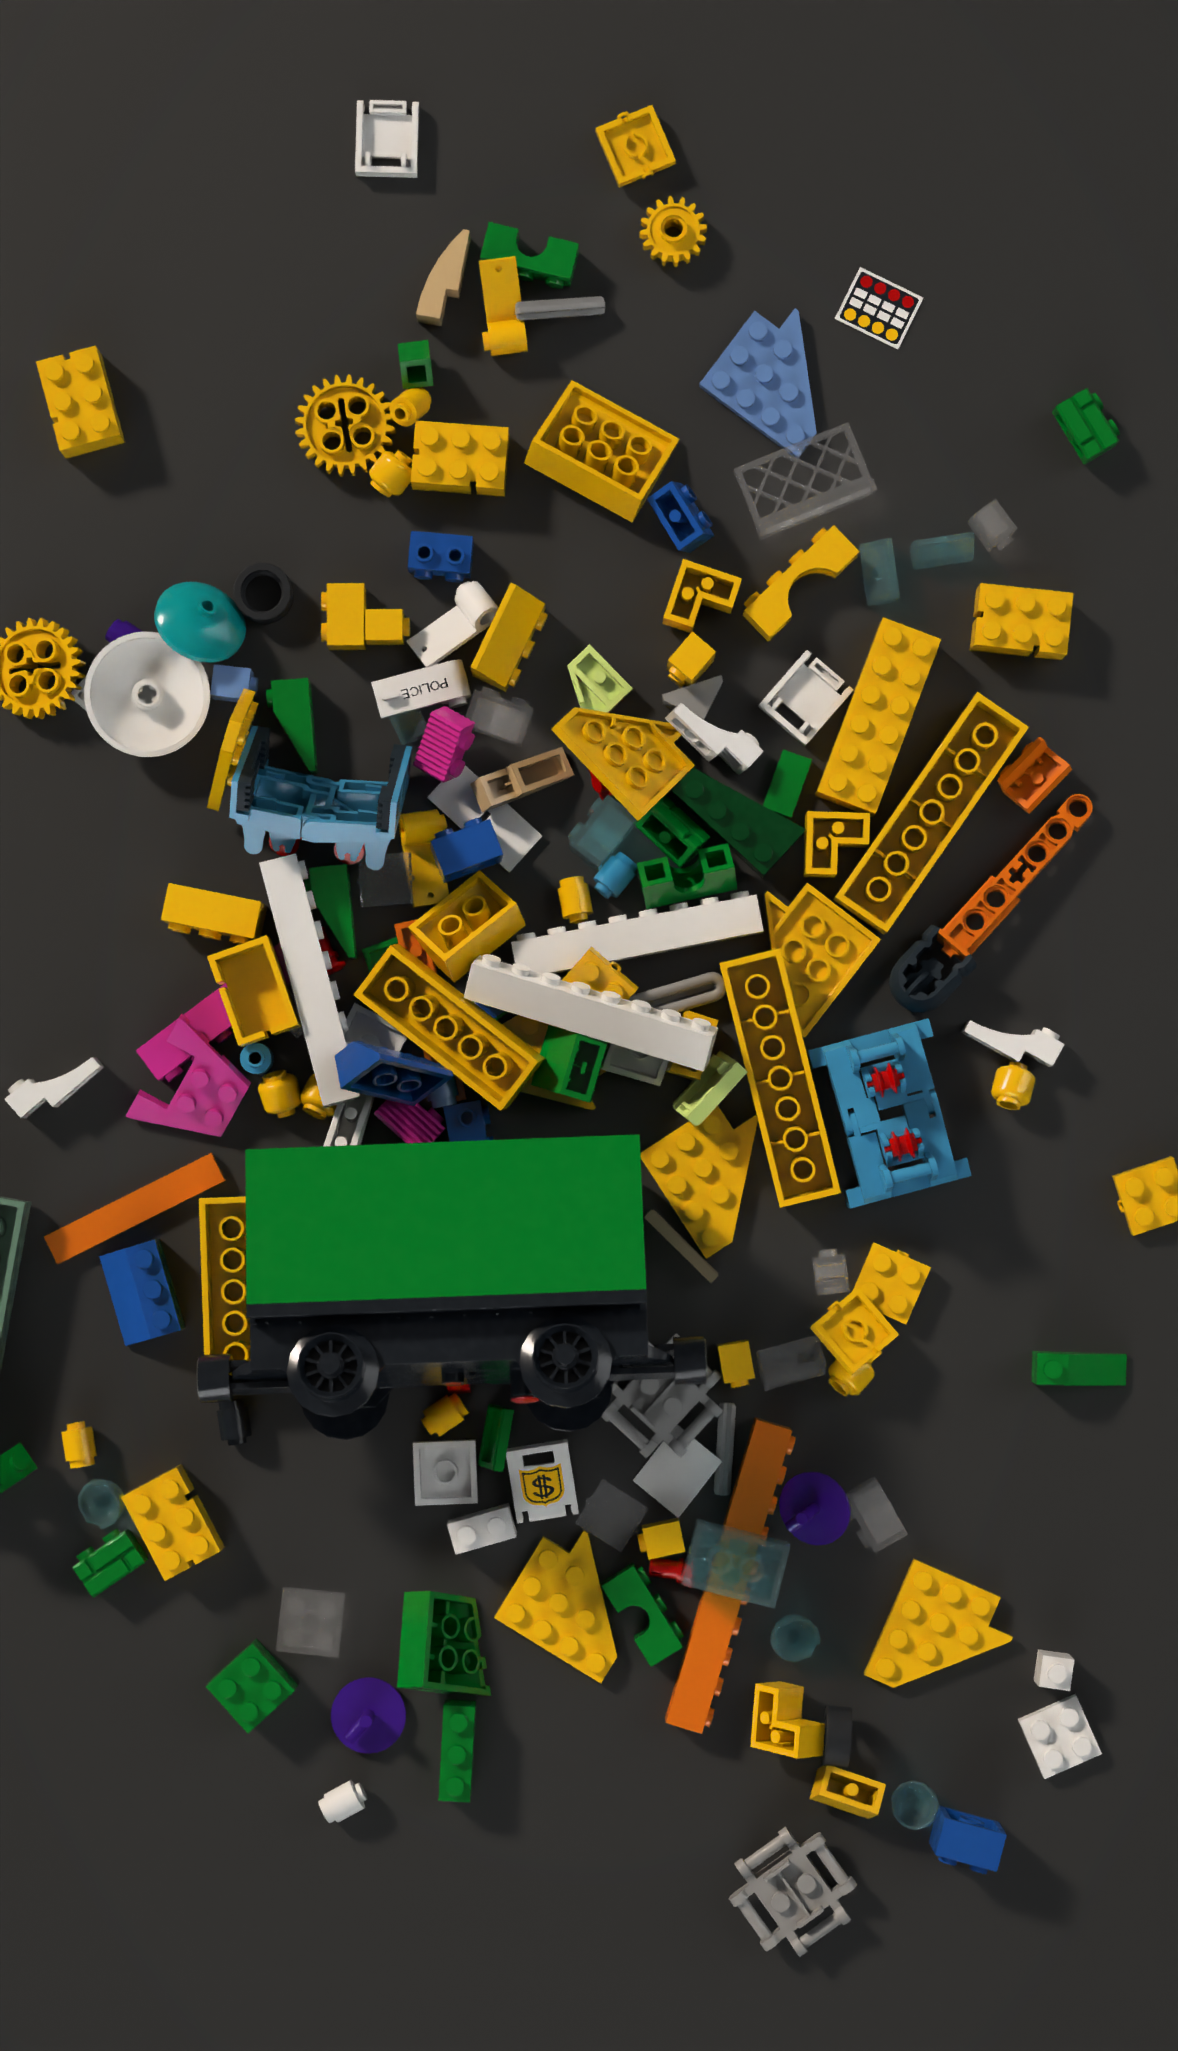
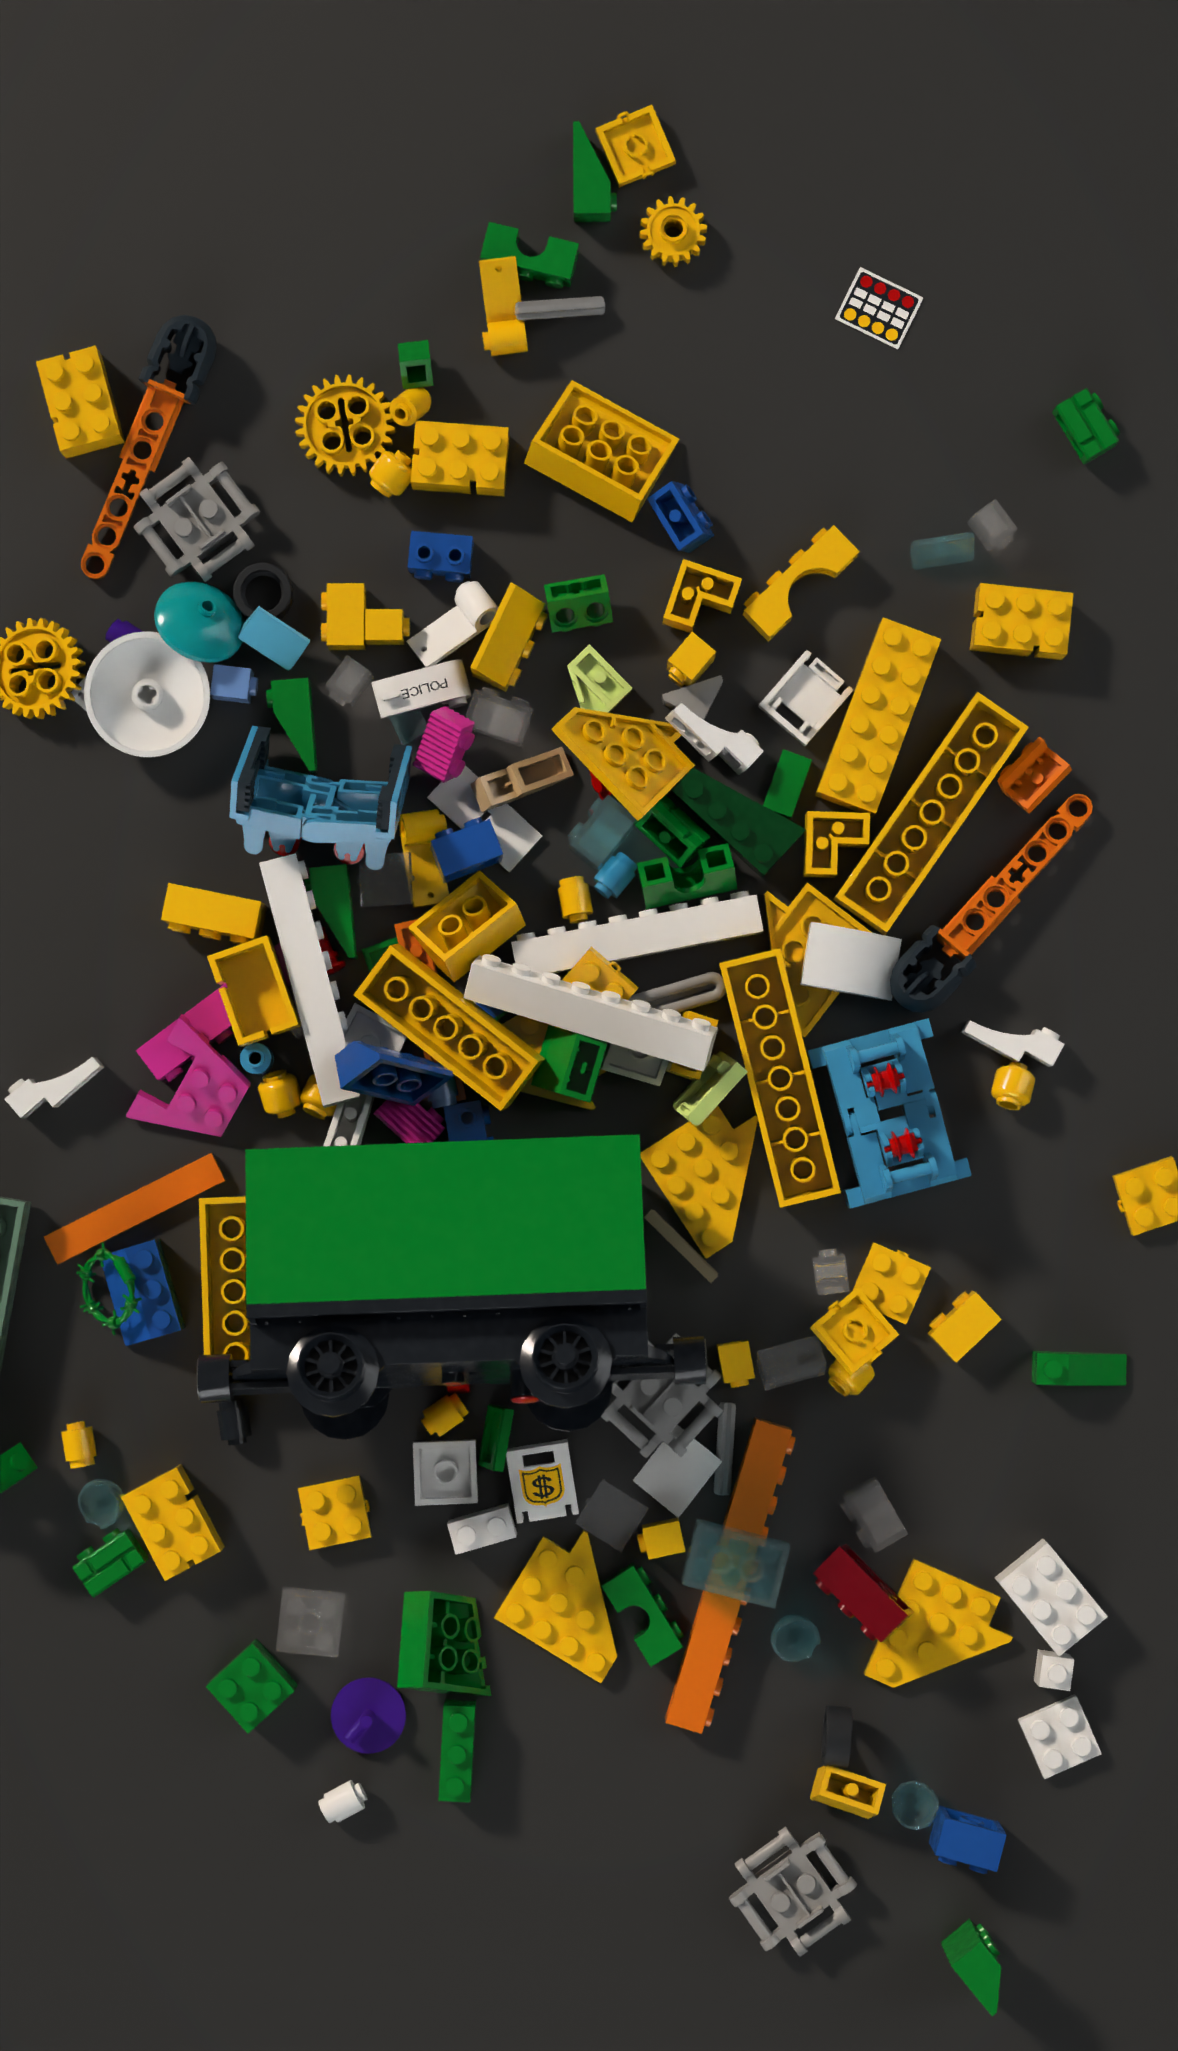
yellow wing [207,688,259,812] -> none
white container [355,100,419,178] -> none
tan slope [416,229,471,326] -> none
red pin [649,1557,697,1588] -> none
medium blue wing [699,308,817,460] -> none
clear fence [733,422,878,540] -> none
yellow brick [750,1681,825,1759] -> none
dark purple shield [779,1471,851,1545] -> none
clear light blue slope [859,538,900,606] -> none
none -> green piece [76,1242,142,1335]
none -> orange piece [81,315,217,580]
none -> light grey brick [134,457,260,582]
none -> medium azure slope [238,606,310,671]
none -> yellow plate [298,1475,372,1550]
none -> clear brick [326,655,374,707]
none -> green brick [544,574,613,633]
none -> green slope [573,121,617,222]
none -> white slope [800,922,902,1001]
none -> dark red brick [813,1544,914,1642]
none -> yellow brick [927,1291,1002,1363]
none -> green slope [940,1918,1001,2016]
none -> white brick [995,1538,1108,1657]

